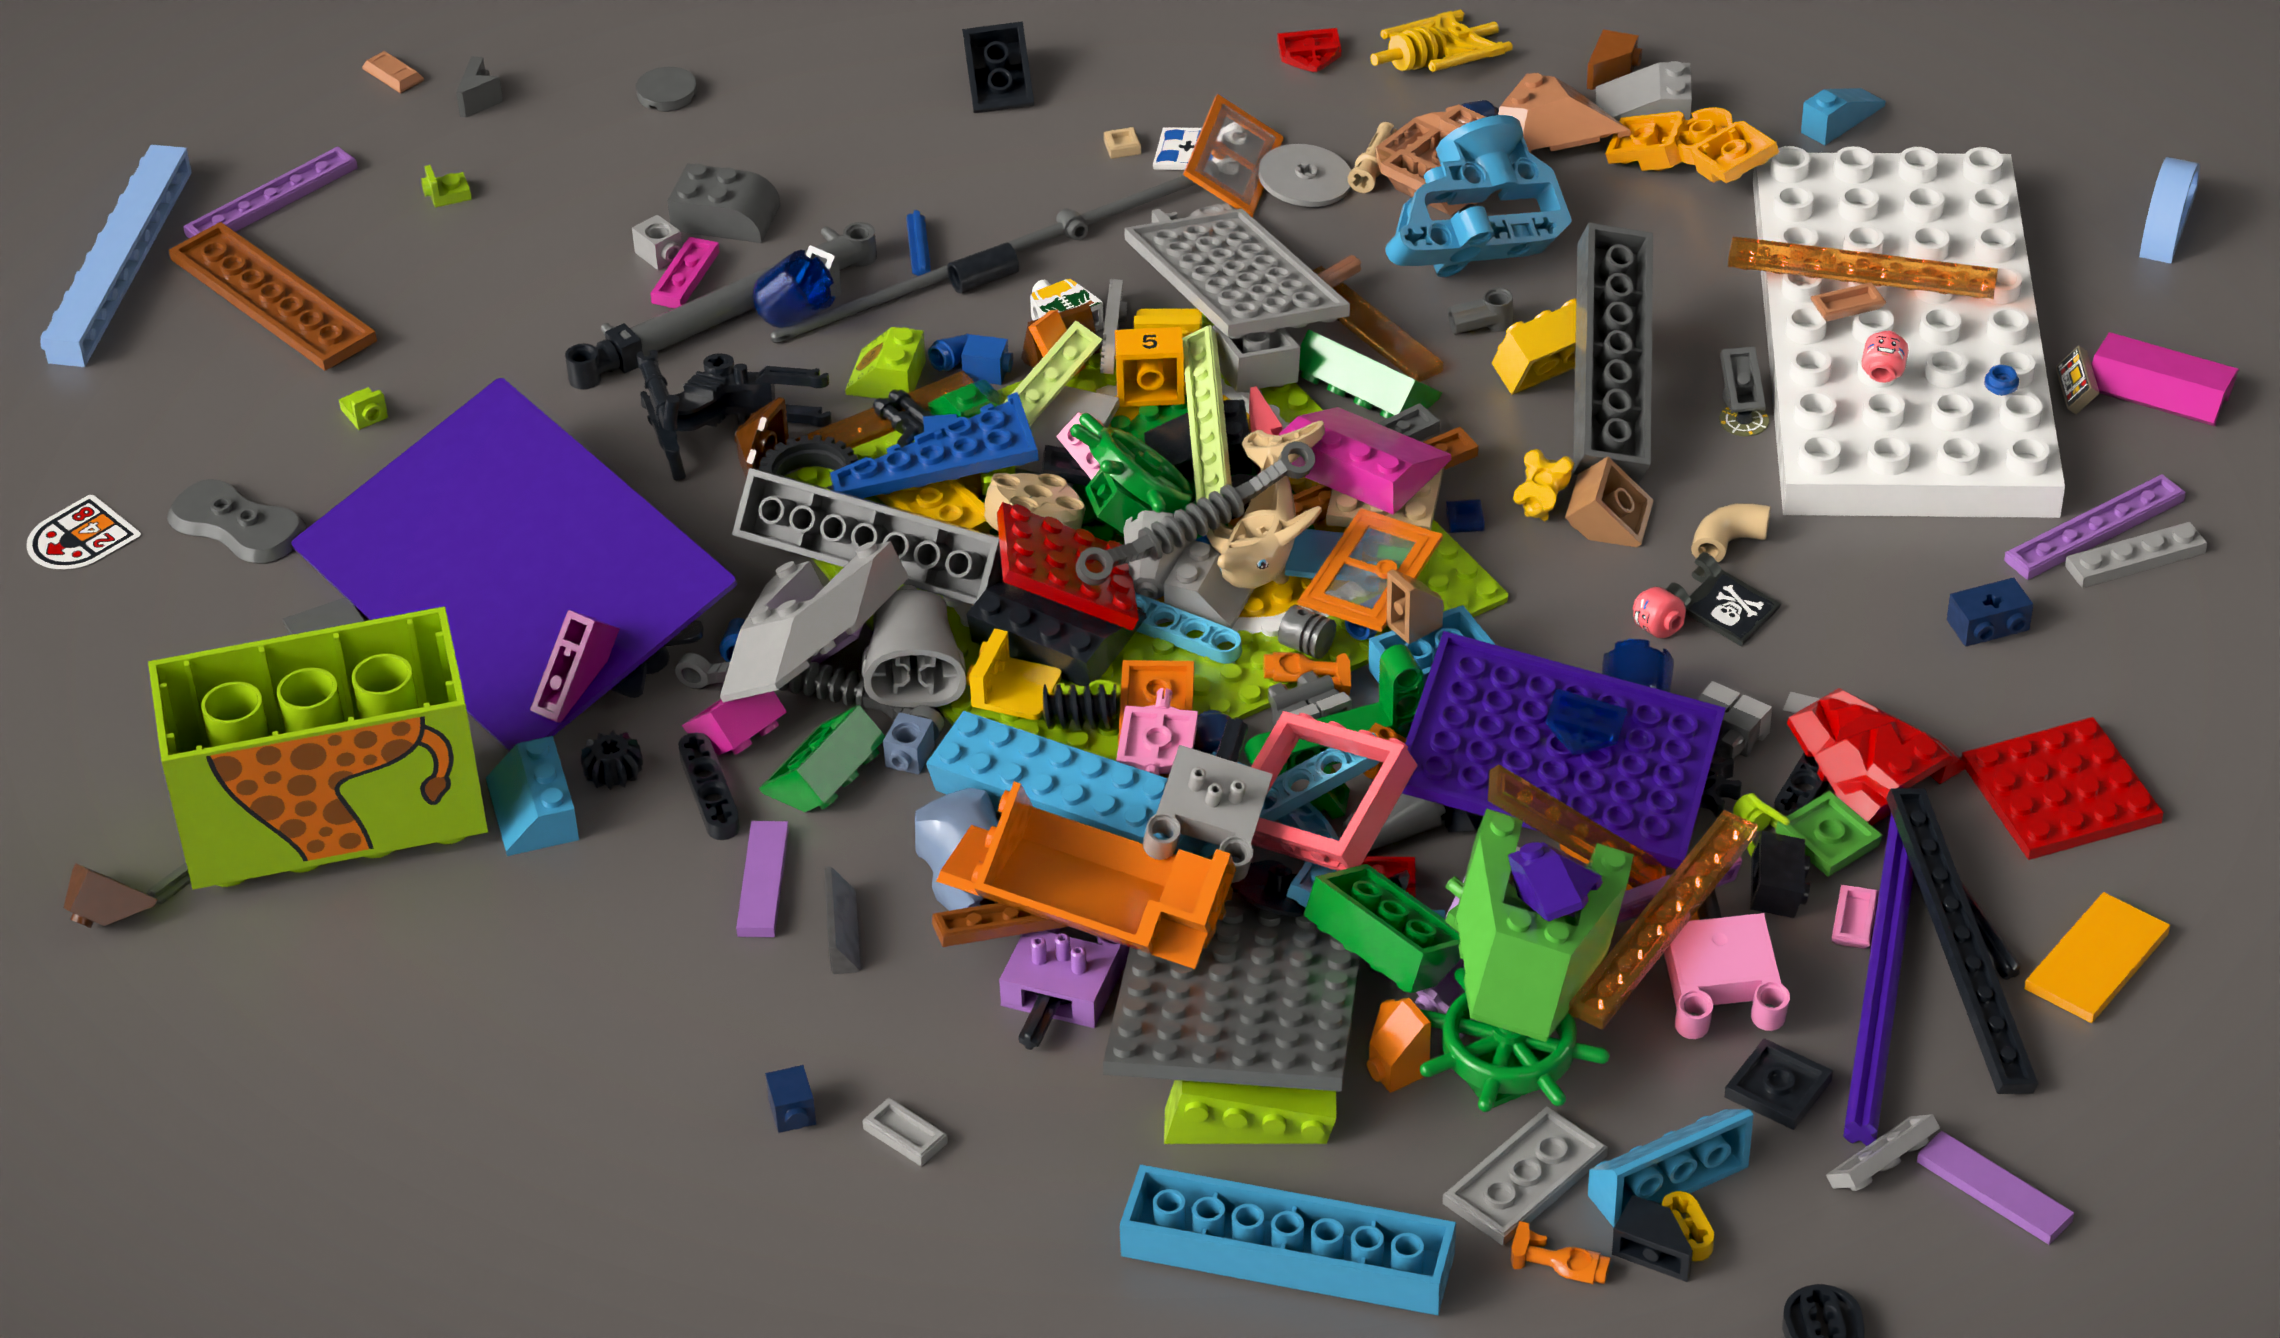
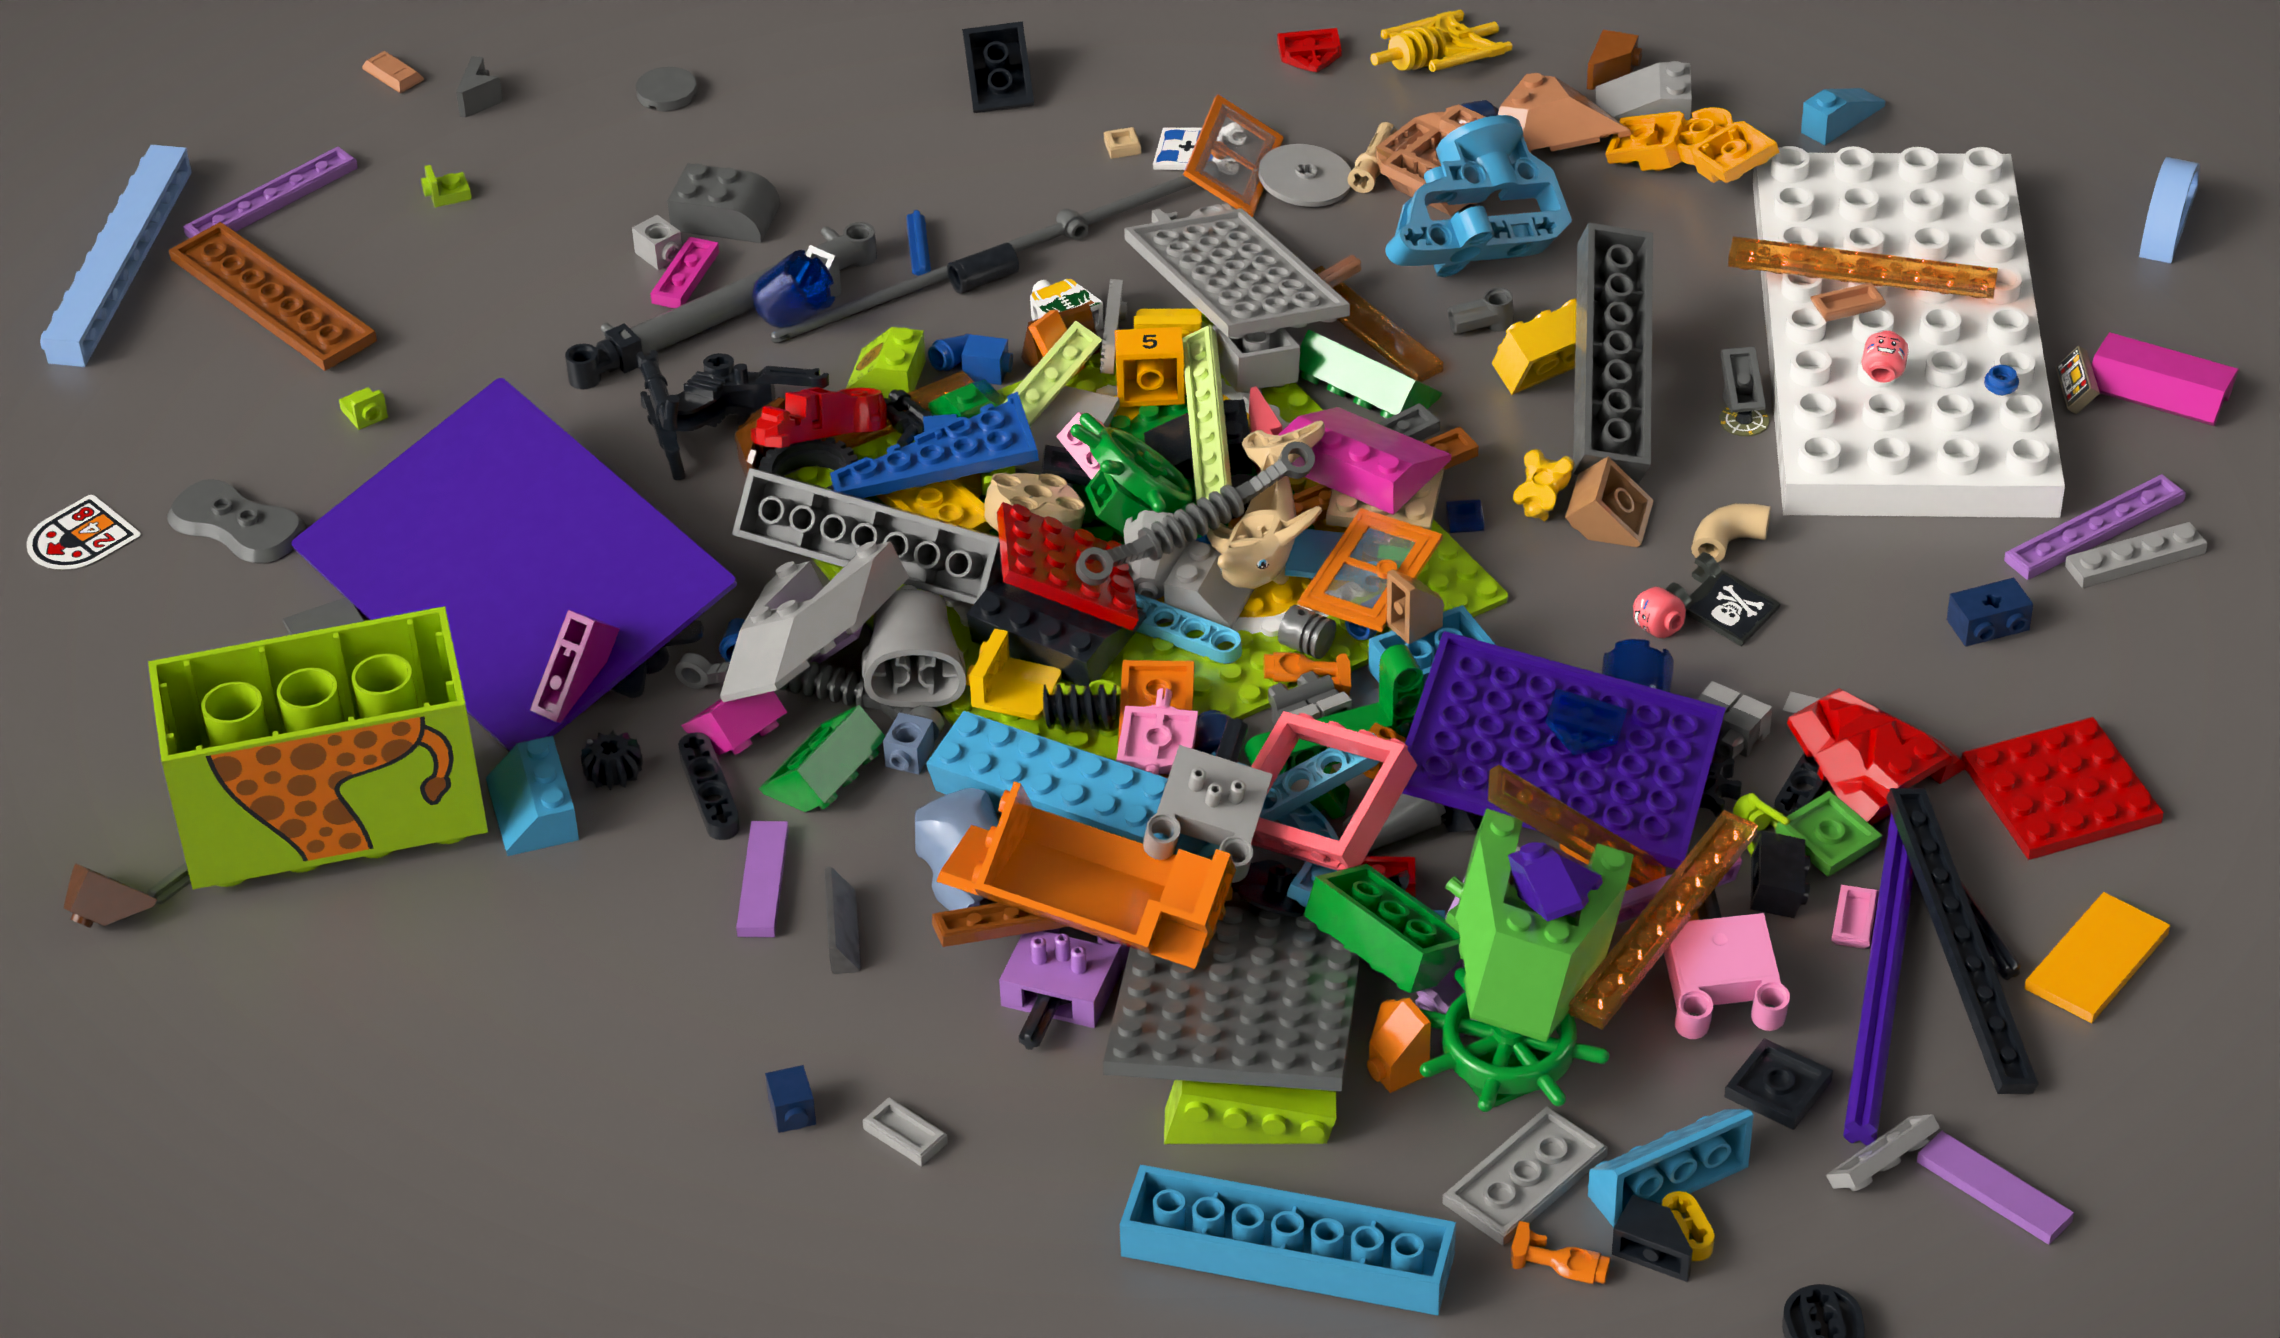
none -> red piece [751,387,887,448]

